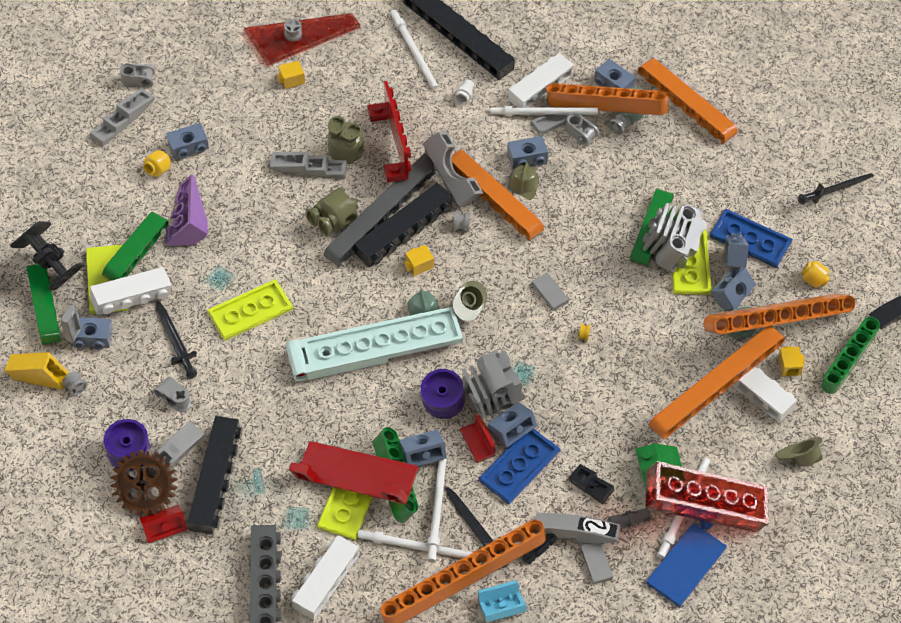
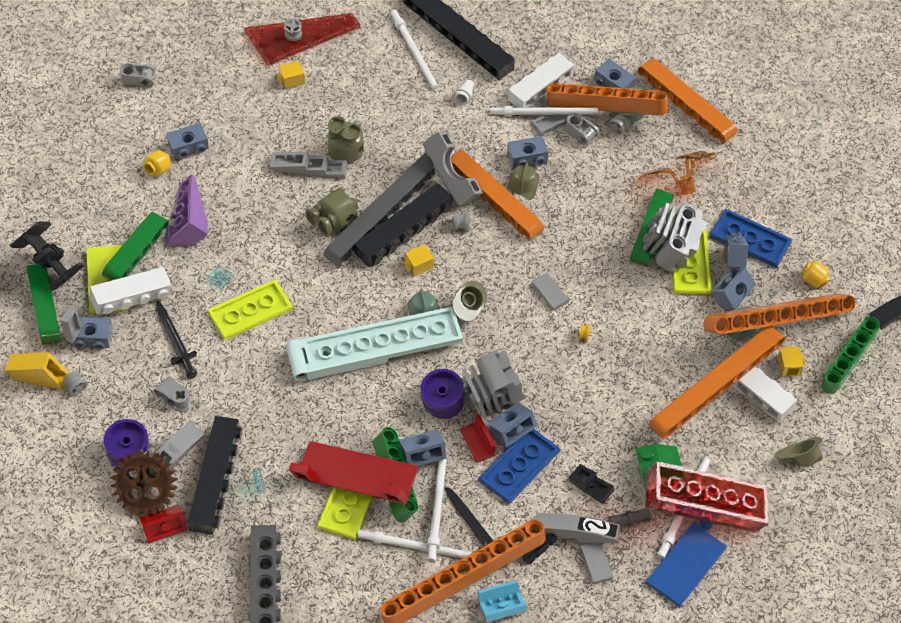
light grey slope [90,88,155,147] -> none
clear light blue tile [286,507,309,529] -> none
white brick [291,535,359,620] -> none
red bracket [367,81,412,183] -> none
clear light blue tile [513,361,536,386] -> none
black sword [798,173,874,205] -> none
none -> clear orange plant [638,151,716,195]

